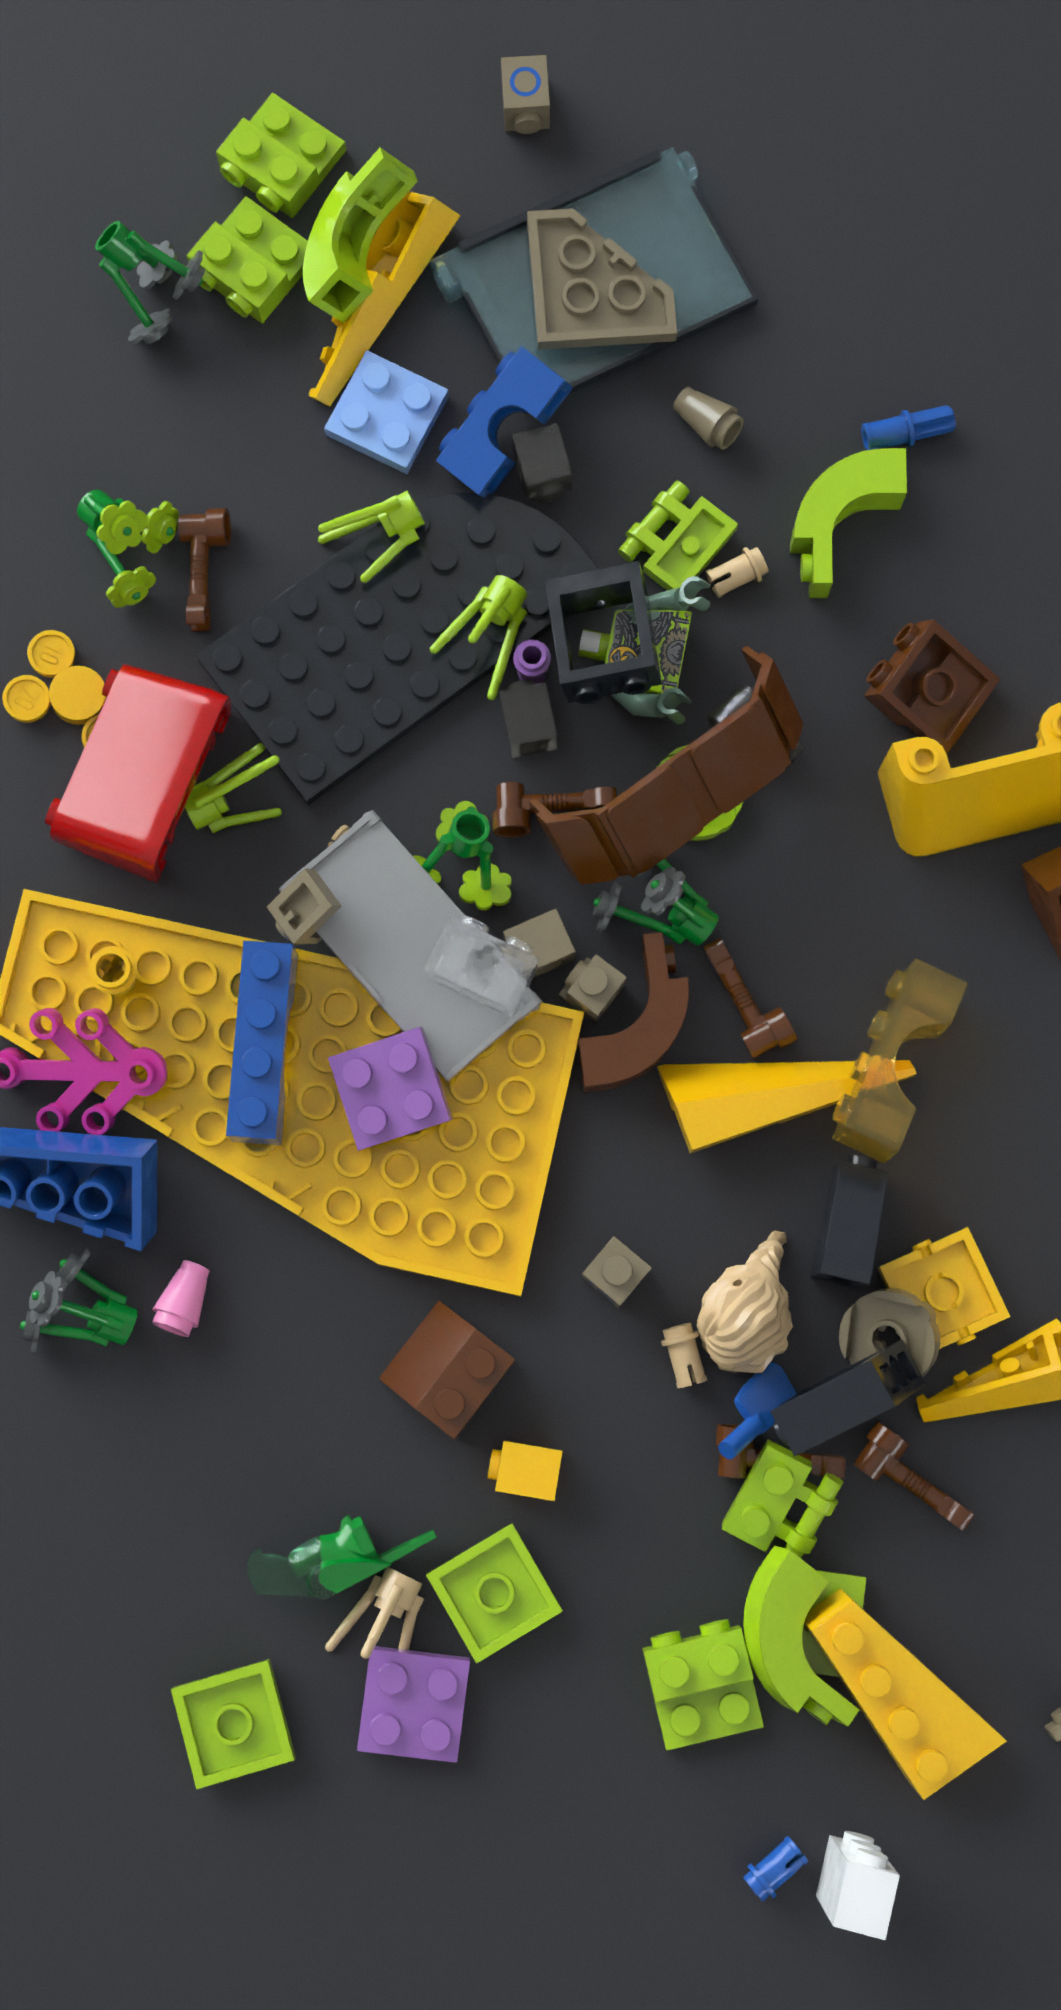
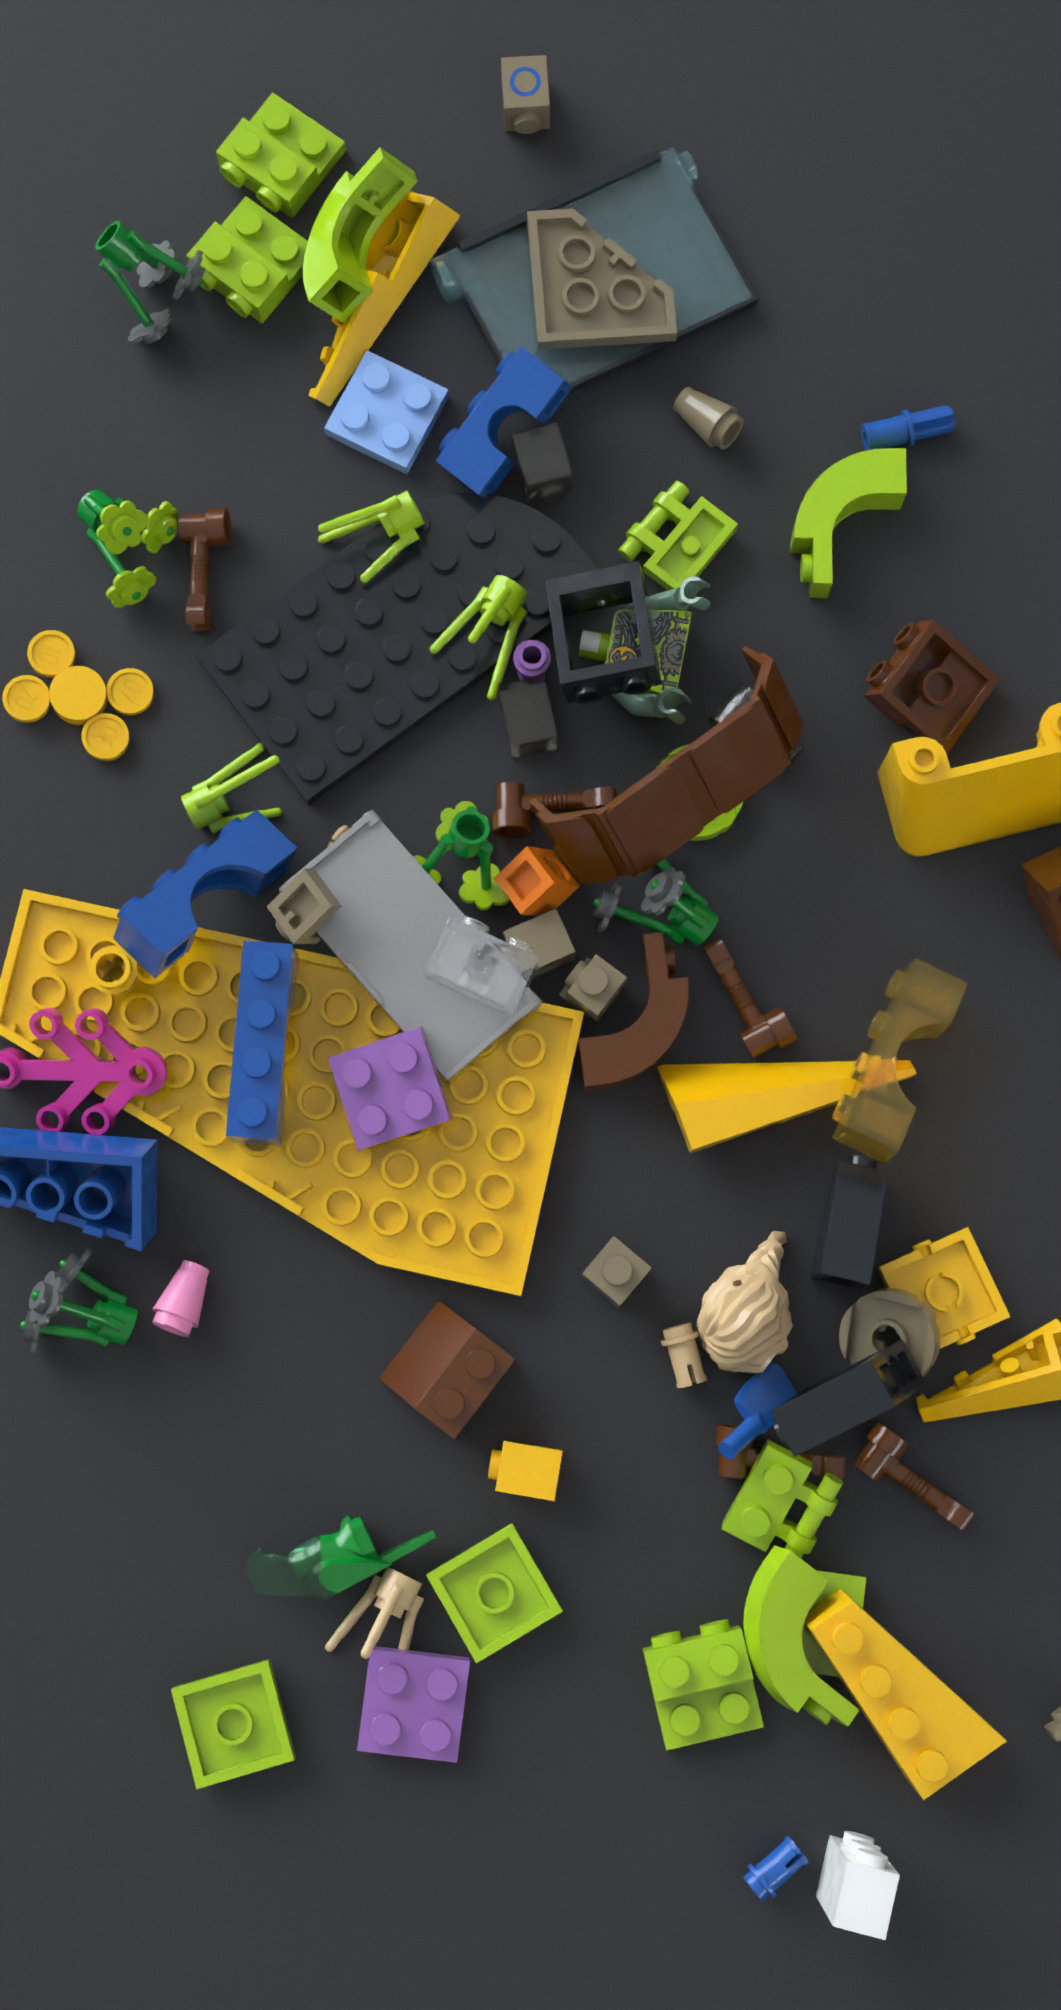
windscreen [45,664,231,884] -> none
tan pin [705,547,769,598] -> none
none -> blue arch [113,809,297,979]
none -> orange brick [494,846,580,916]

